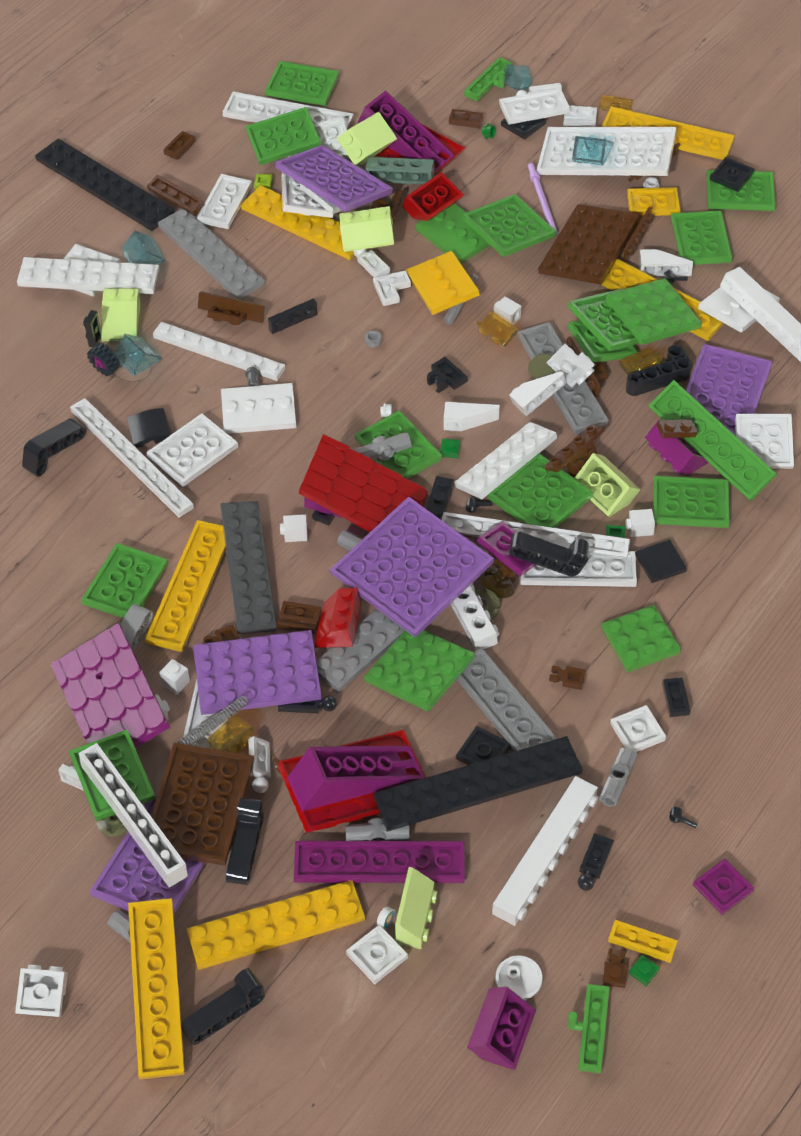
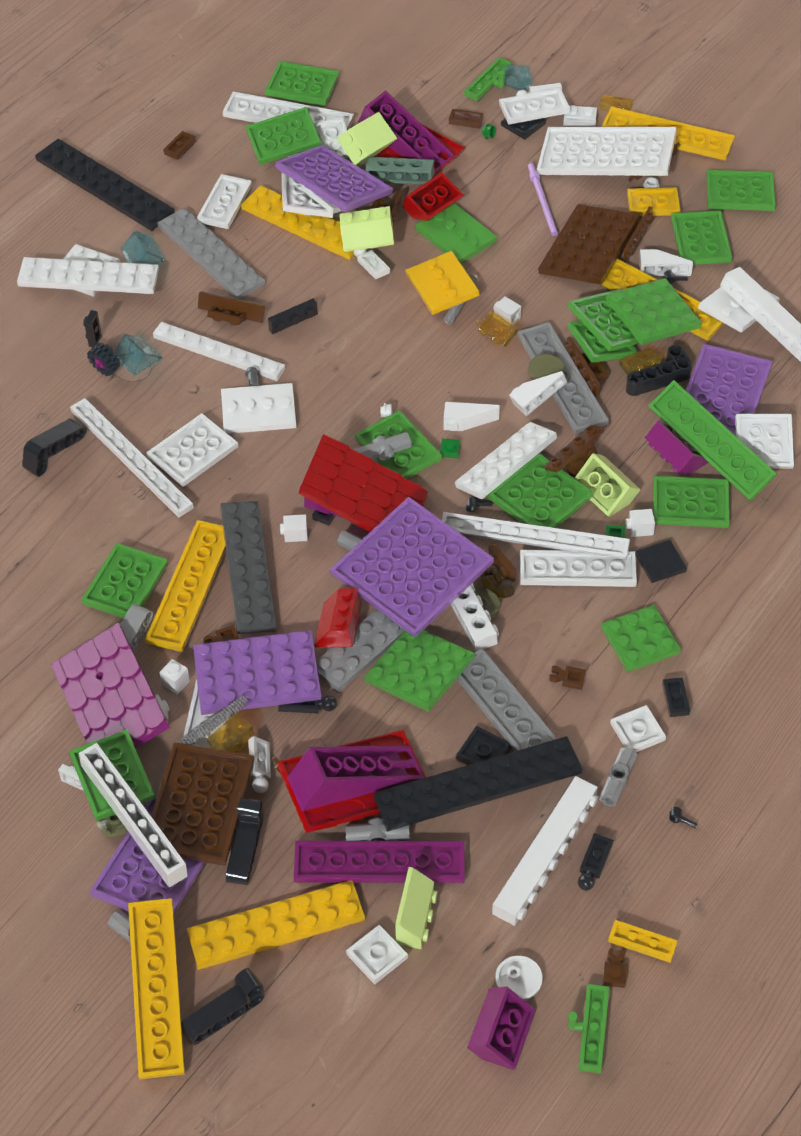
white plate [15,965,68,1017] -> none
yellowish green slope [101,289,141,341] -> none
black slope [127,408,172,448] -> none
reddish brown plate [147,175,205,216] -> none
lime tile [254,174,273,190] -> none
reddish brown plate [277,601,322,634] -> none
light grey tile [364,331,382,348] -> none
white plate [373,270,411,306] -> none
white tile [377,907,396,930] -> none
black plate [426,476,454,520] -> none
black plate [427,357,468,393] -> none
bright green plate [462,194,557,257] -> none
magenta plate [477,521,536,576] -> none
black beam [509,532,589,576] -> none
white plate [546,344,595,388] -> none
clear light blue slope [572,136,614,166] -> none
green plate [629,955,660,987] -> none
reddish brown plate [656,419,698,438] -> none
magenta plate [693,858,754,915] -> none
black tile [709,157,755,192] -> none

